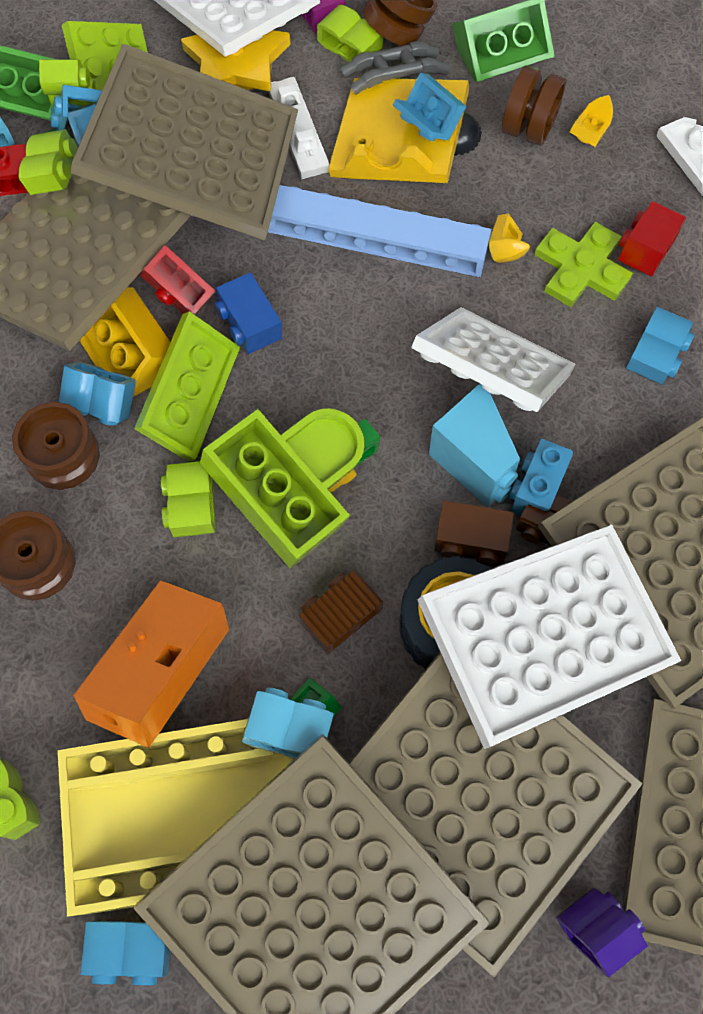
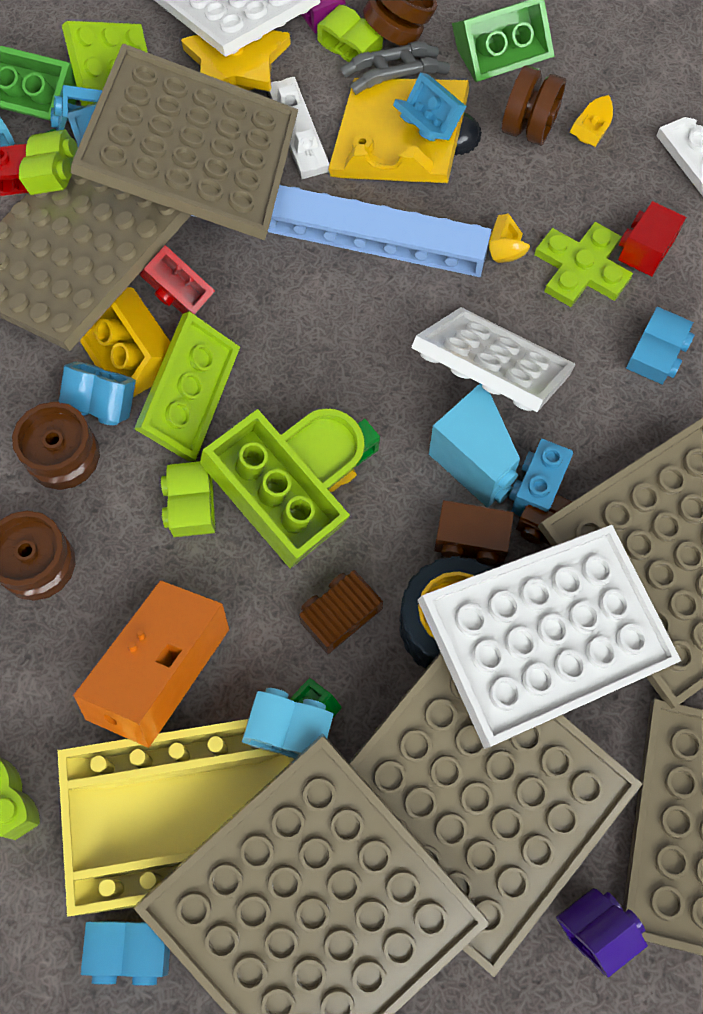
lime brick [39,59,96,106] -> none
blue brick [214,272,282,355] -> none

